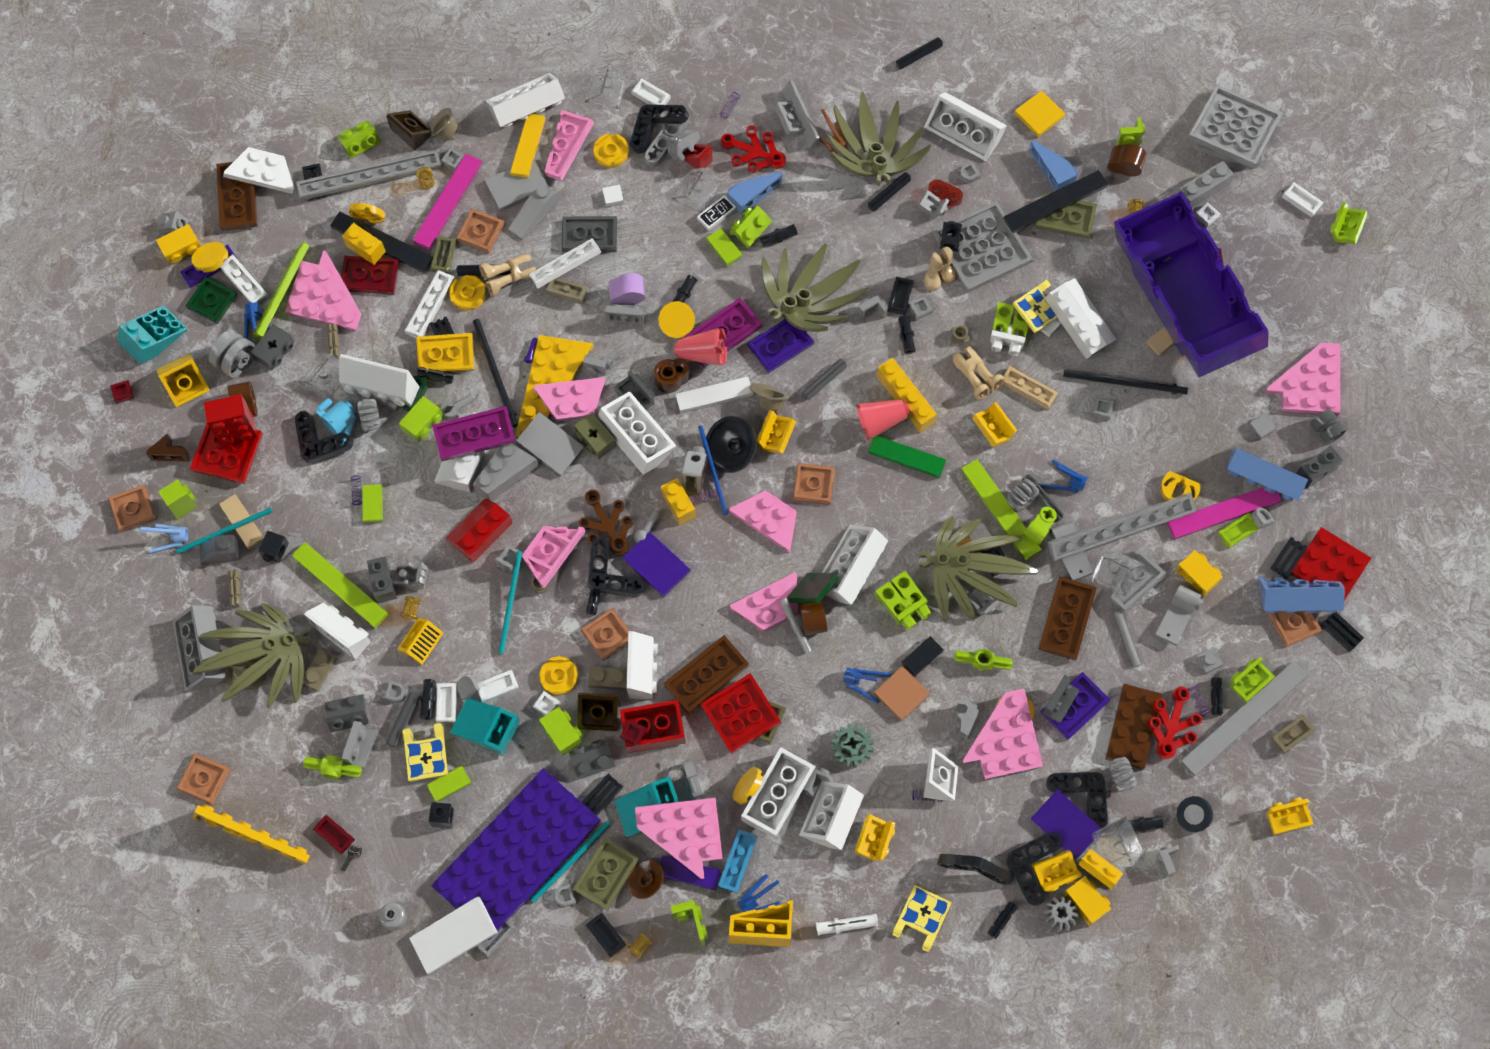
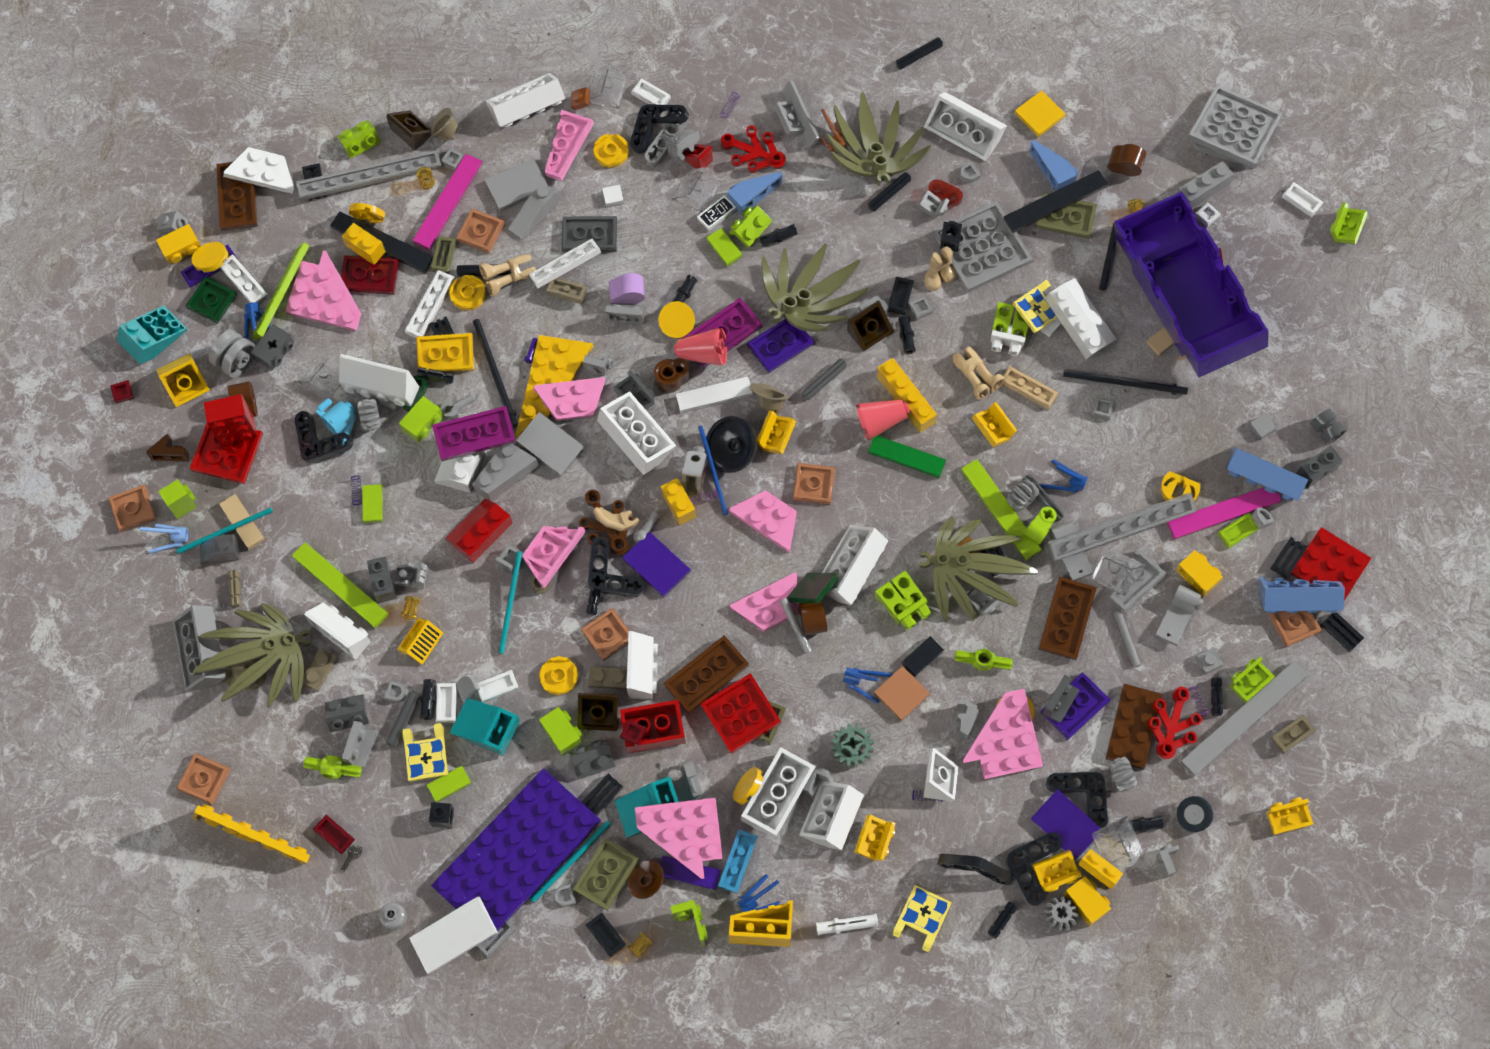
black brick [258,530,289,563] -> none
dark tan axle [327,324,340,359] -> none
yellow tile [510,114,546,178] -> none
white tile [532,691,560,716] -> none
olive brick [574,412,616,459] -> none
dark tan plate [950,325,970,344] -> none
lime bracket [1115,117,1145,146] -> none
bright pink wing [1266,343,1340,416] -> none
none -> dark orange plate [571,87,590,110]
none -> tan piece [593,507,640,531]
none -> dark brown slope [847,300,894,351]
none -> black bar [1099,223,1117,291]

